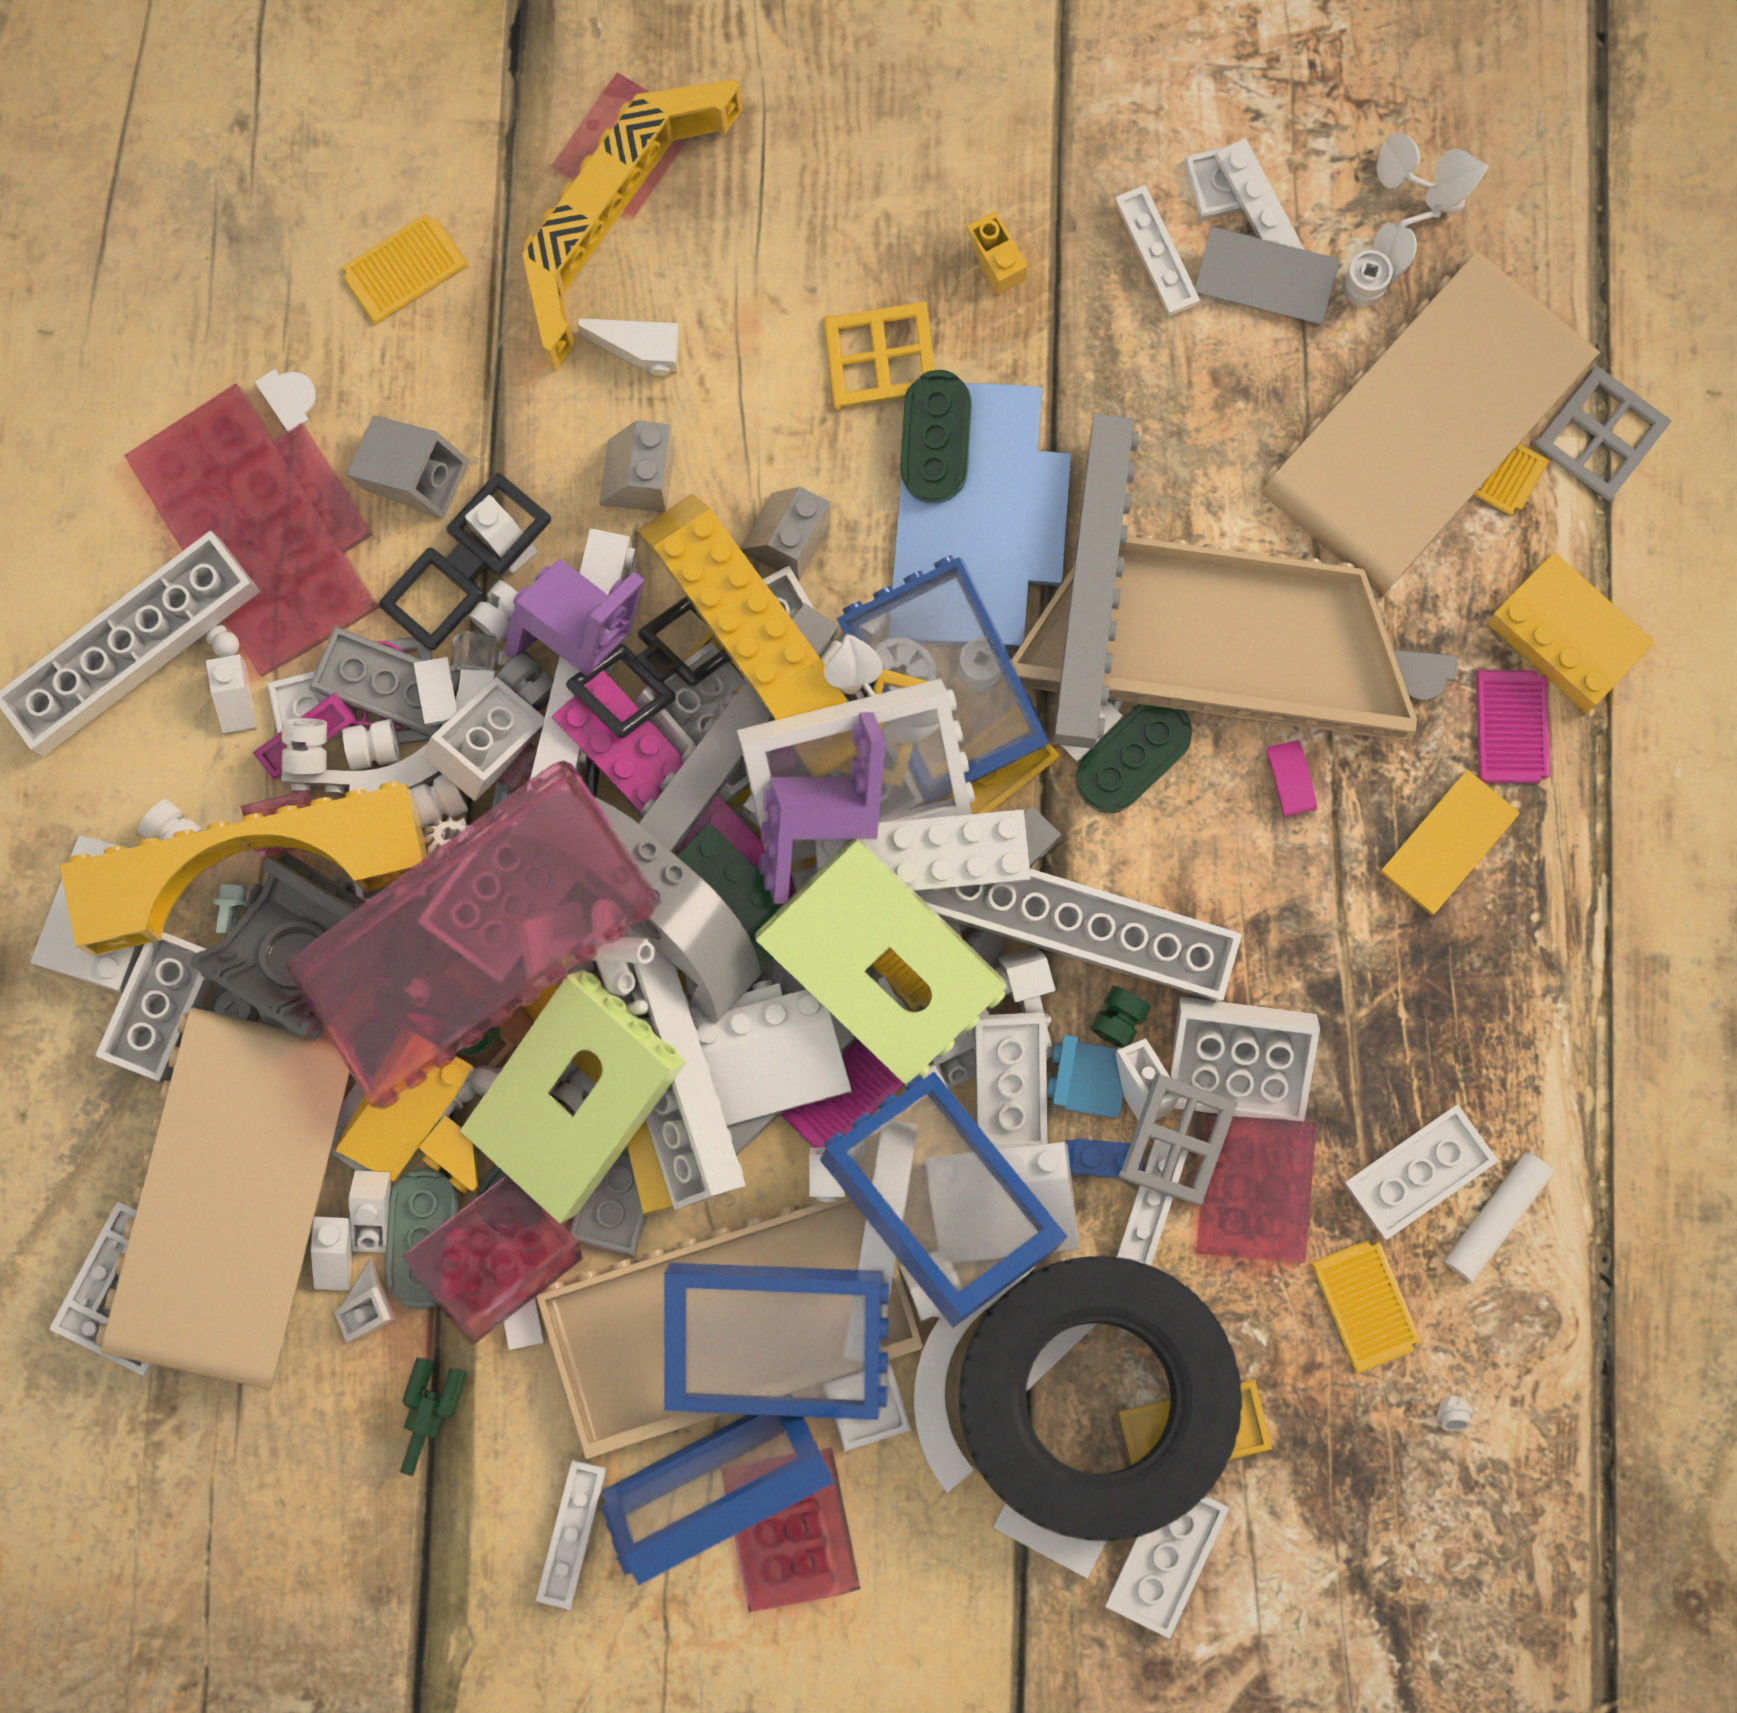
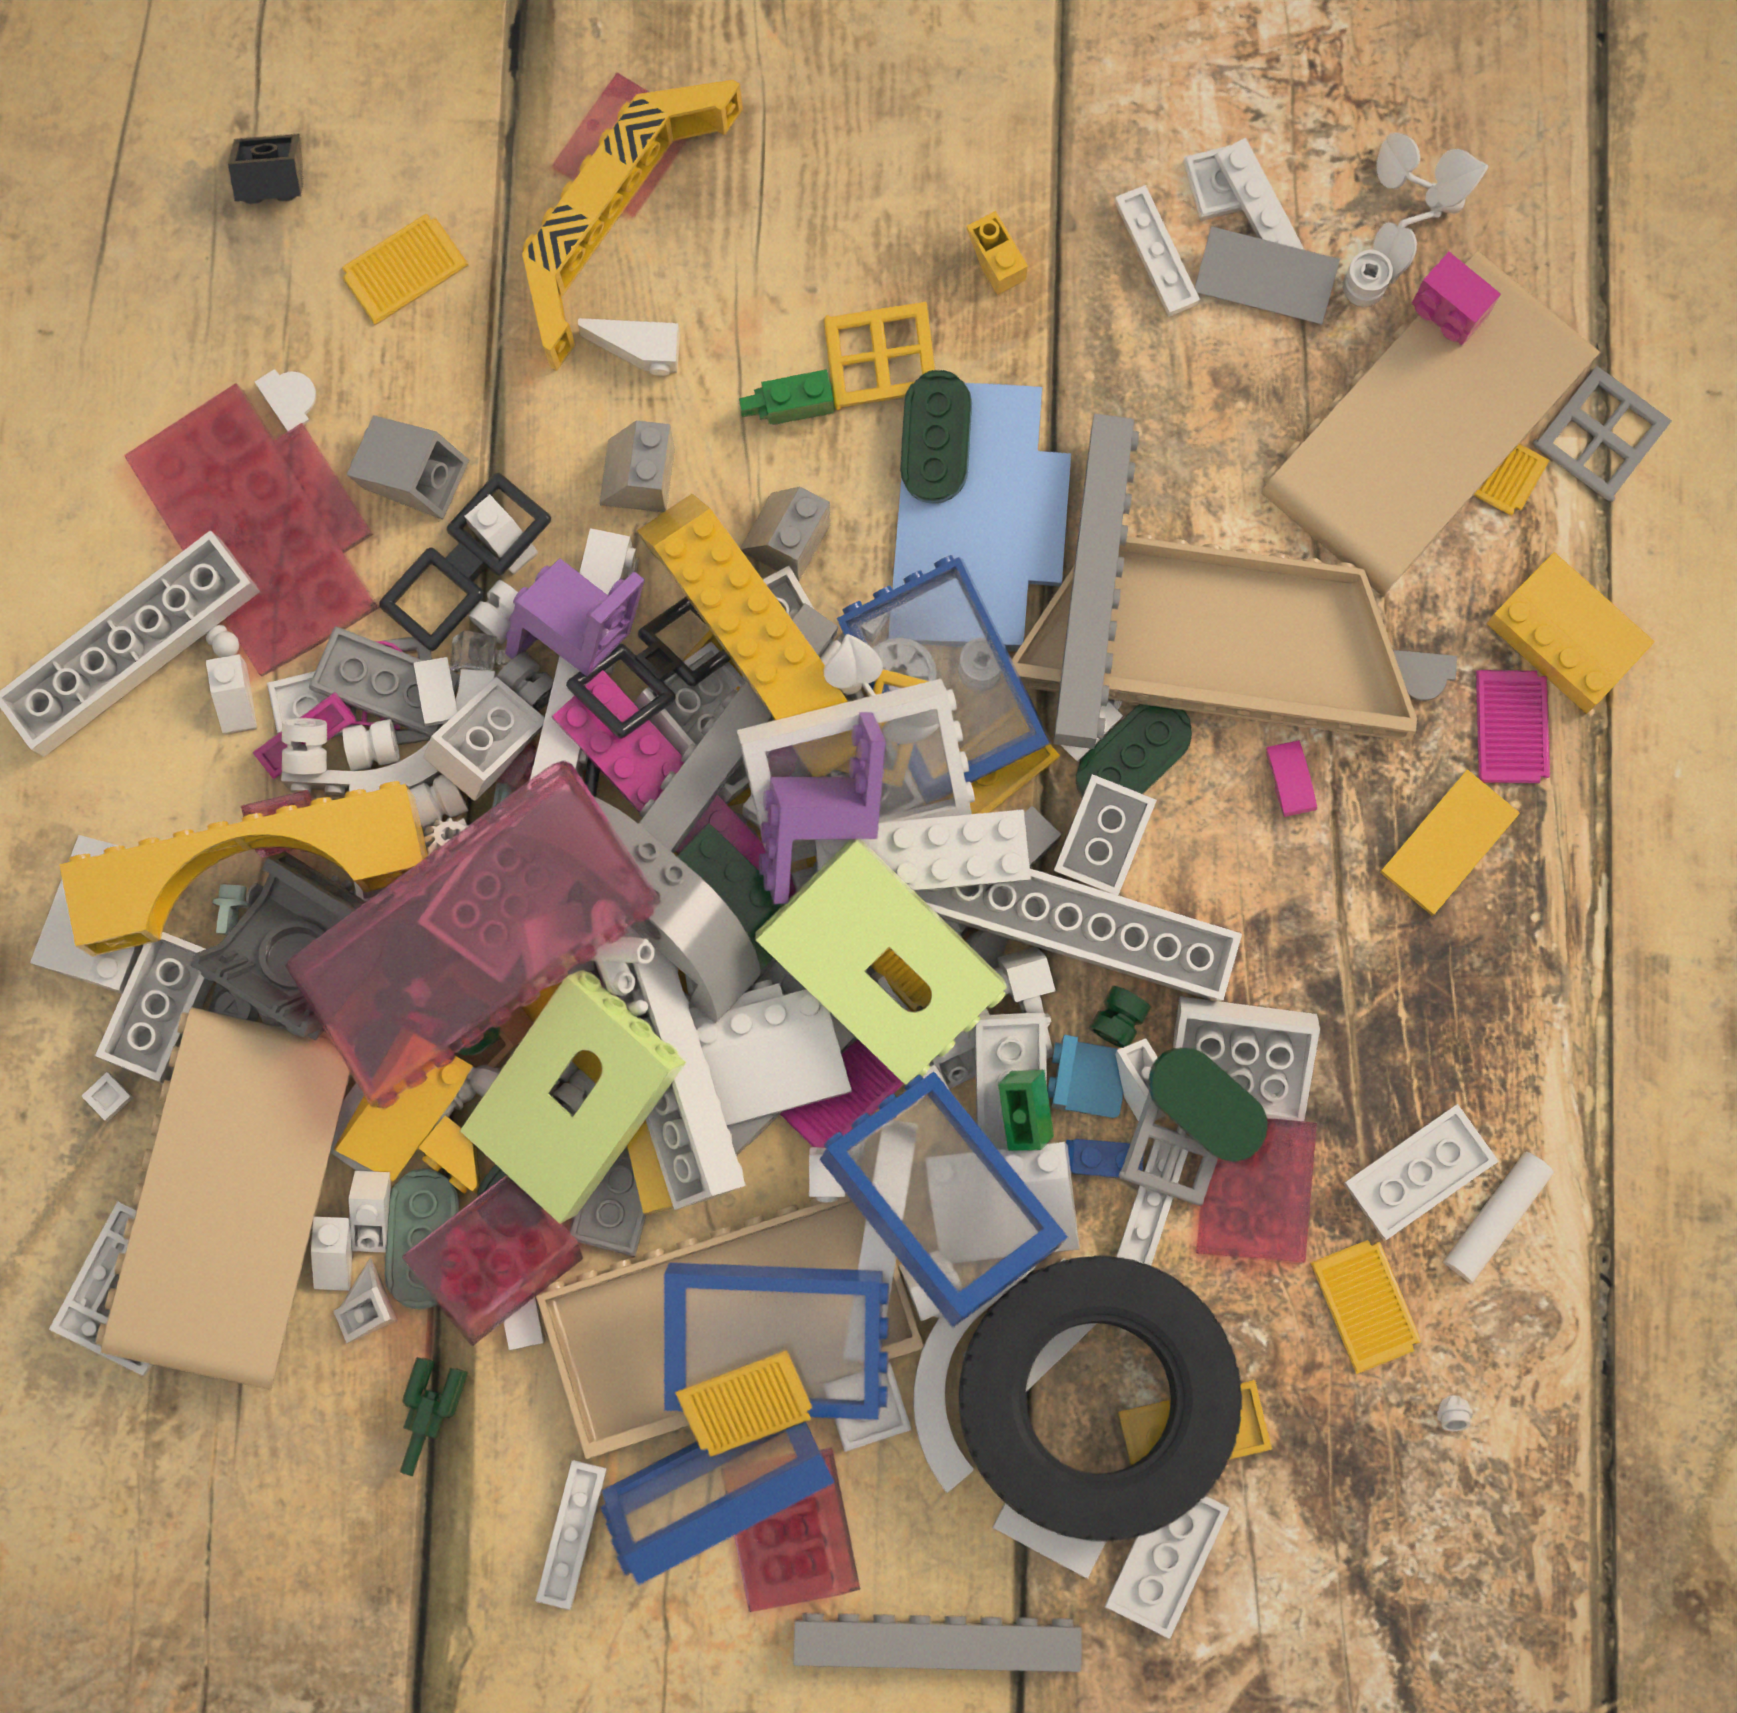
white wheel [137,799,204,841] -> none
none -> white plate [82,1072,133,1122]
none -> black slope [228,134,303,204]
none -> yellow window [675,1350,812,1457]
none -> green hinge [738,369,834,425]
none -> light grey brick [794,1613,1082,1672]
none -> green brick [998,1070,1054,1151]
none -> white brick [1053,774,1157,895]
none -> dark green tile [1148,1047,1268,1162]
none -> dark pink piece [1411,251,1501,346]

